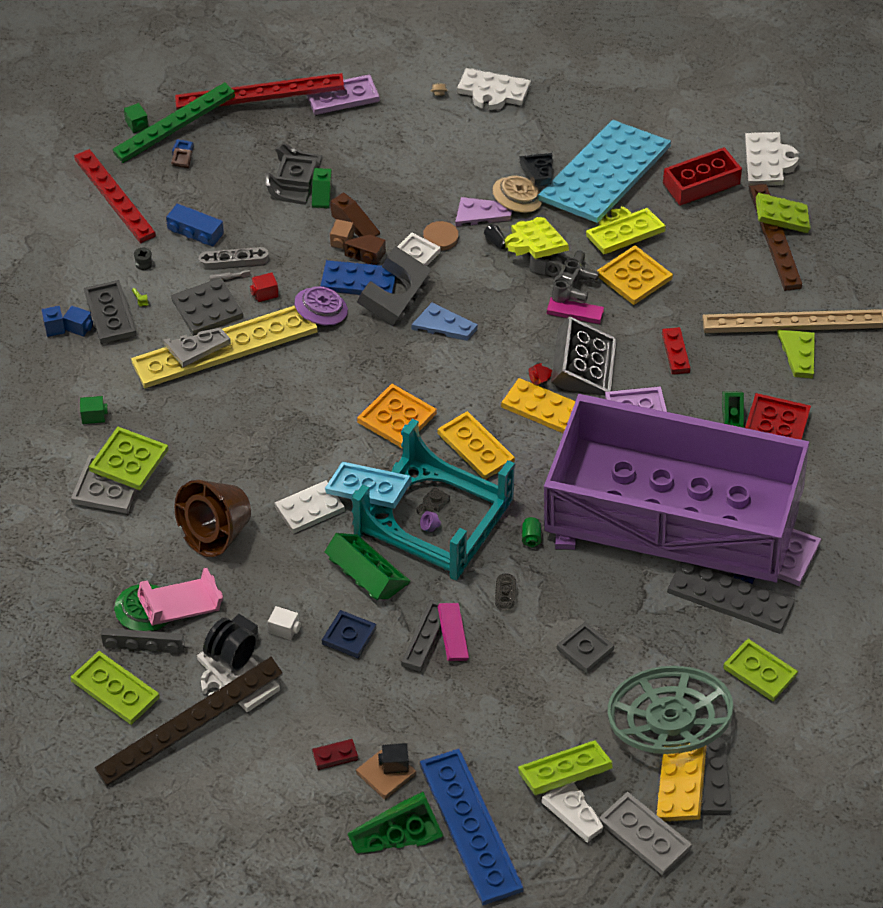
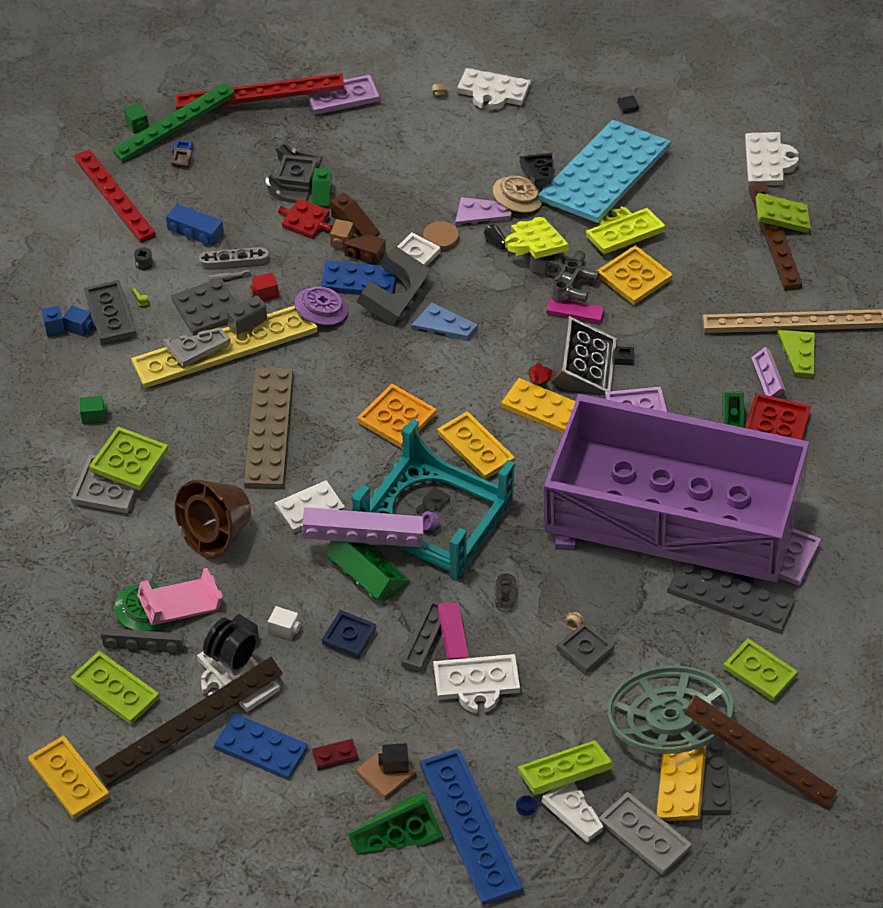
medium azure plate [325,461,412,509] -> none
green brick [522,517,542,547] -> none
red plate [662,327,690,375] -> none
red brick [663,147,742,205] -> none
none -> yellow plate [28,735,110,819]
none -> blue plate [214,713,308,780]
none -> dark grey brick [227,295,268,335]
none -> dark tan plate [244,367,293,489]
none -> red plate [278,199,333,239]
none -> lavender brick [302,507,423,547]
none -> white plate [433,654,520,713]
none -> clear blue plate [516,795,537,816]
none -> tan plate [565,612,584,631]
none -> black tile [615,346,634,365]
none -> black tile [617,95,639,114]
none -> reddish brown plate [684,695,838,809]
none -> lavender plate [751,347,786,398]

